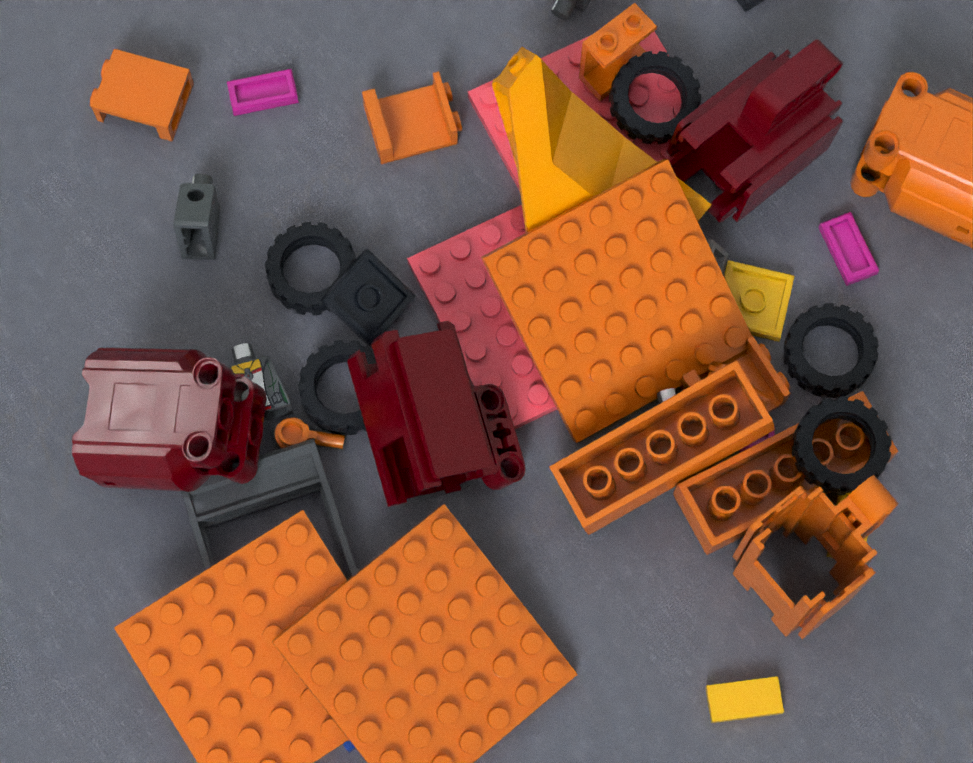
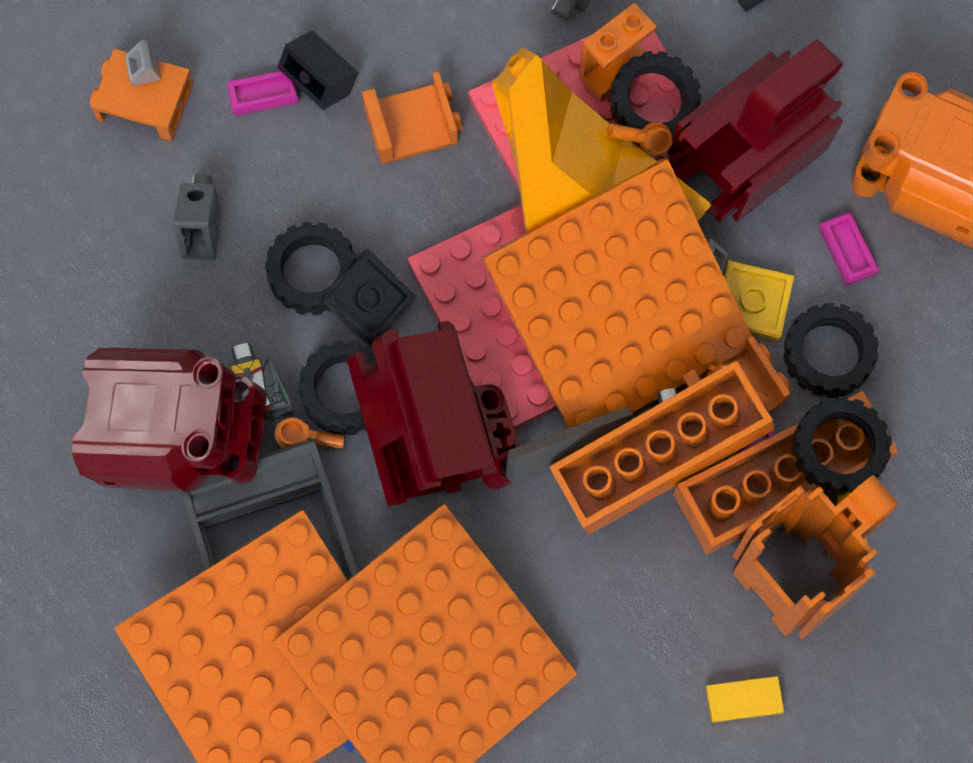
none -> light grey slope [125,39,161,86]
none -> black brick [277,30,359,110]
none -> dark grey tile [506,407,634,484]
none -> orange plate [607,122,672,156]

